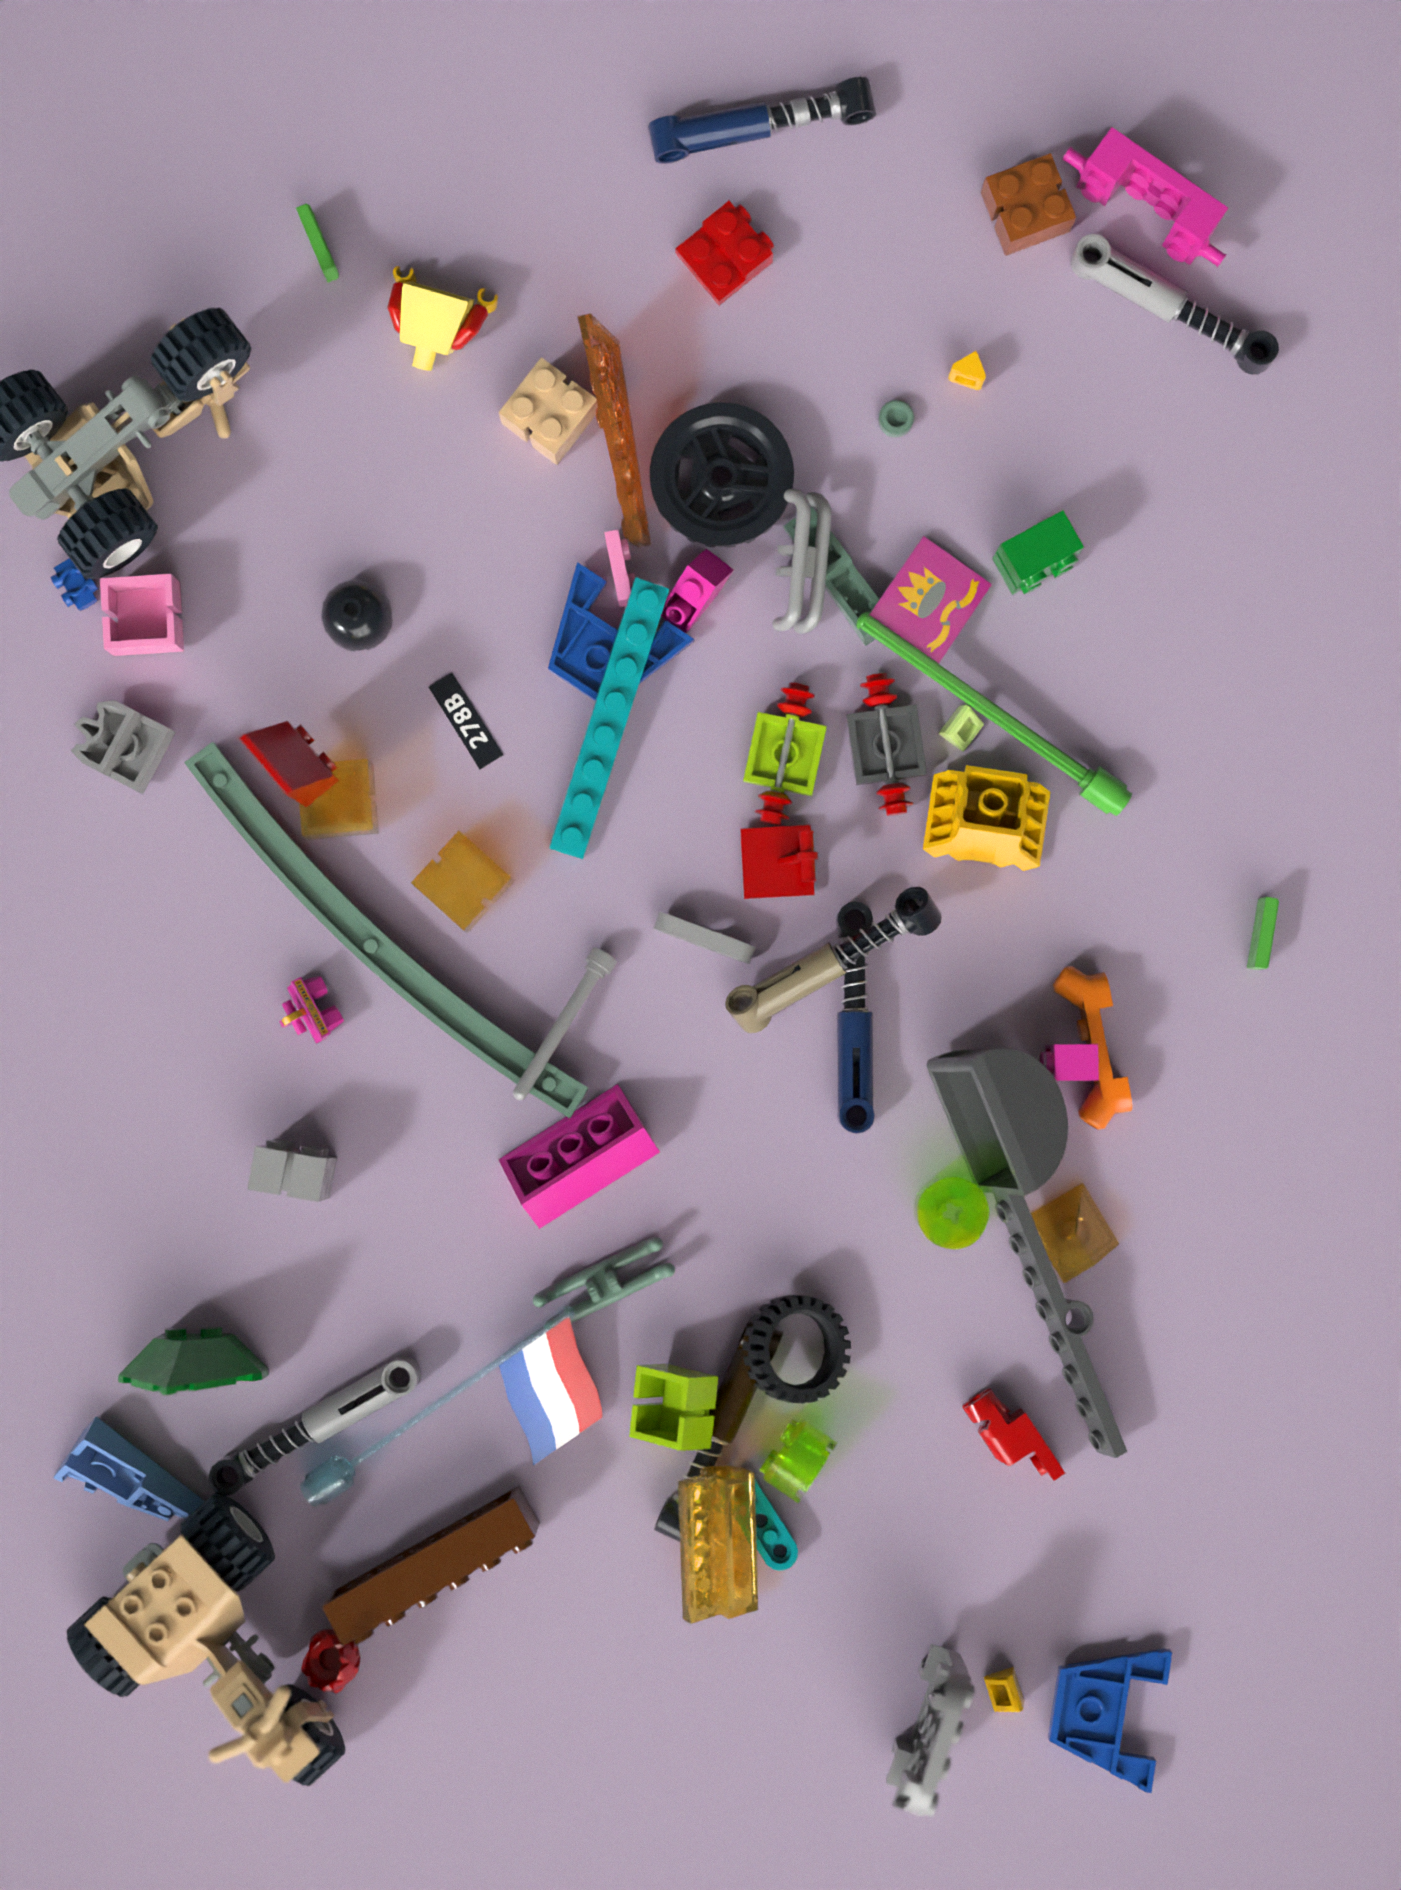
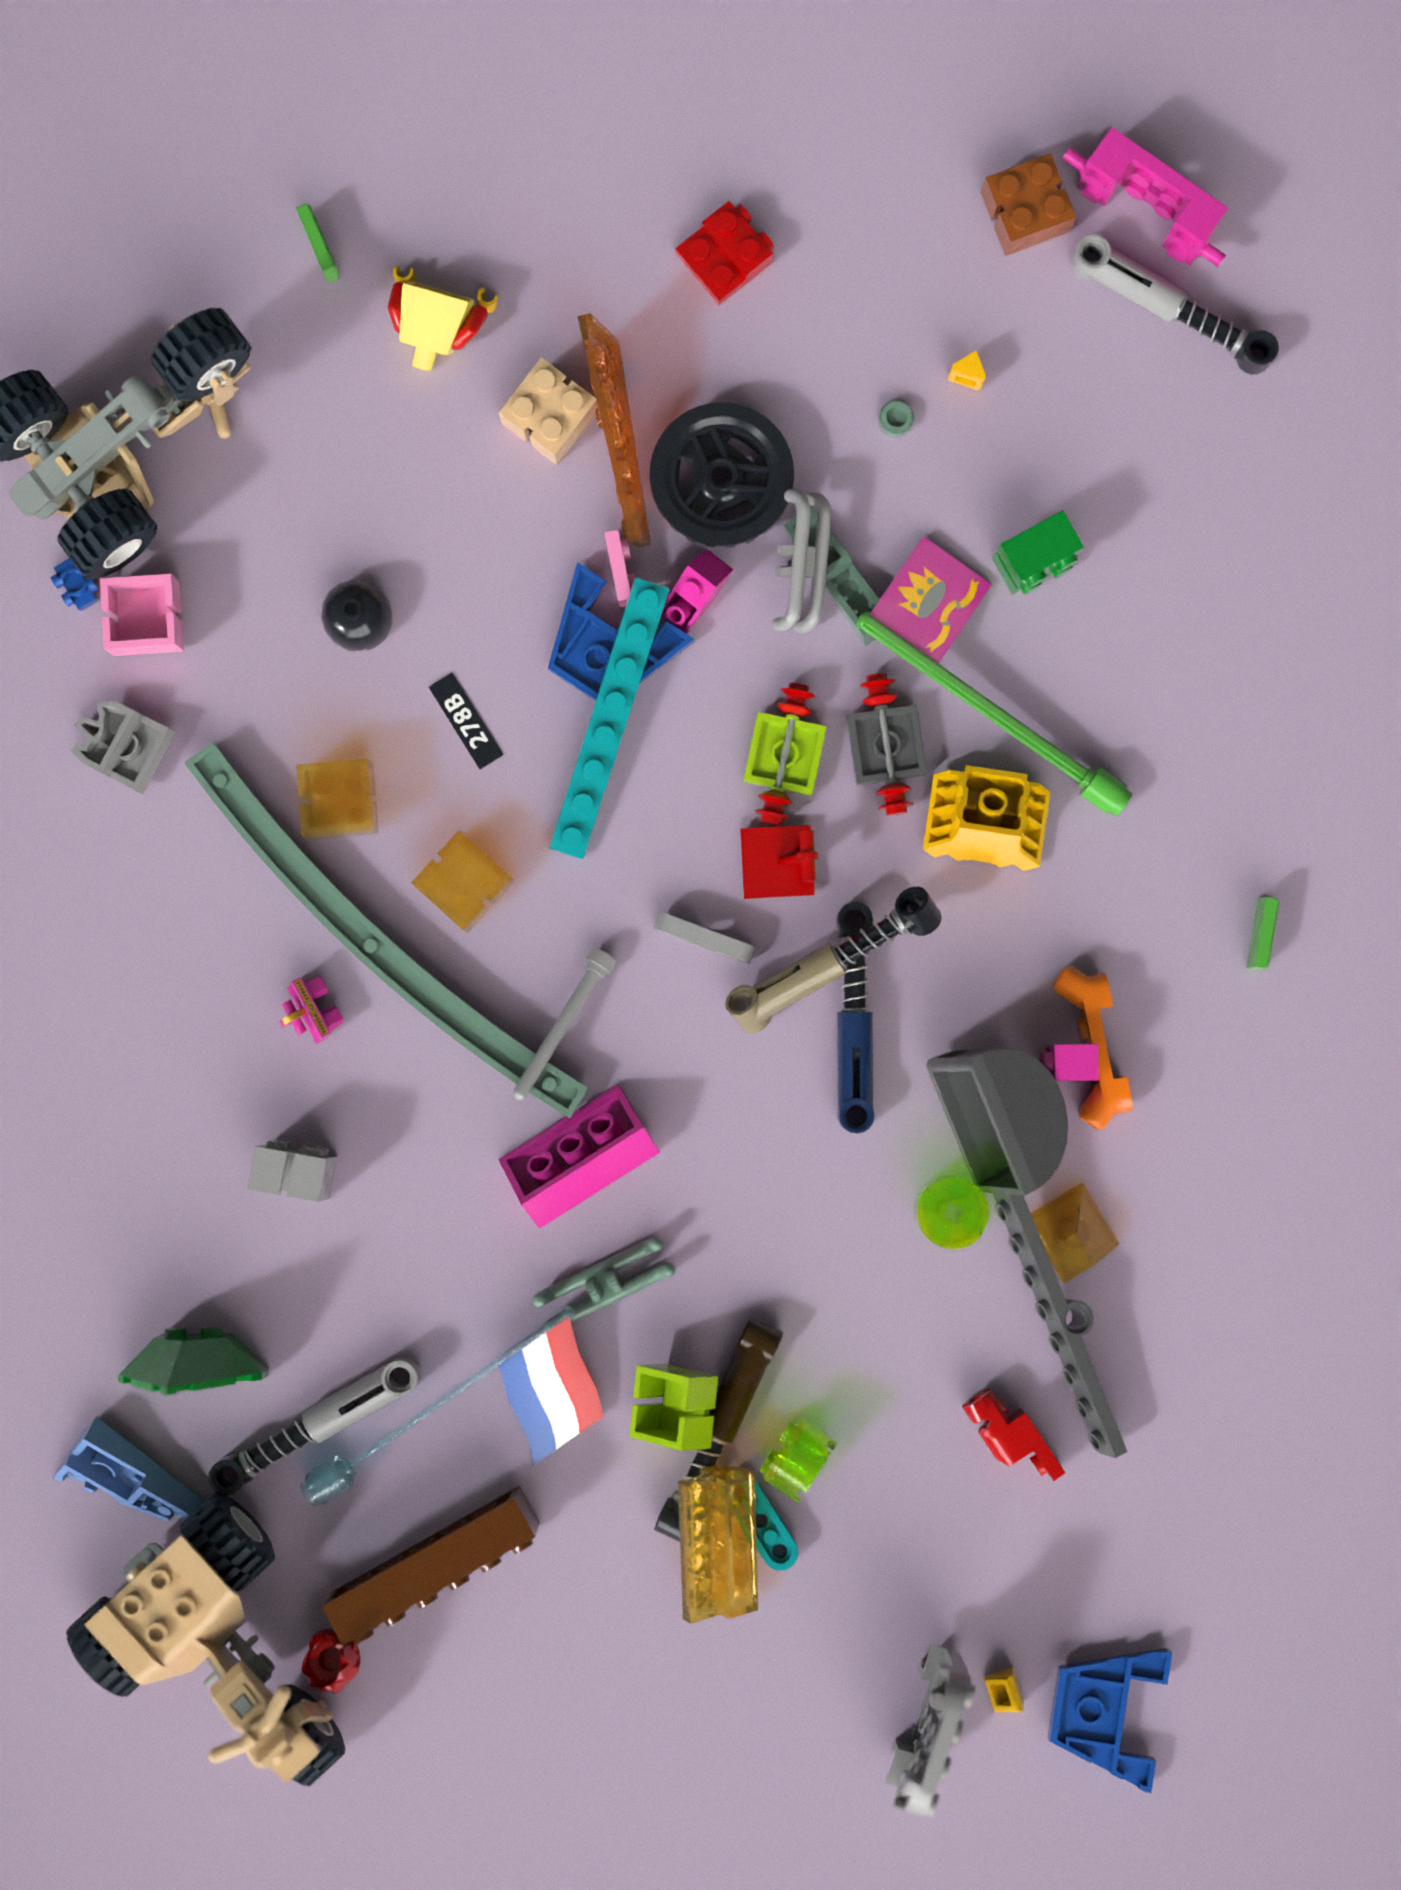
red slope [239,721,339,808] -> none
piece [648,77,876,164] -> none
black tyre [743,1295,851,1404] -> none
yellowish green slope [938,705,984,752] -> none

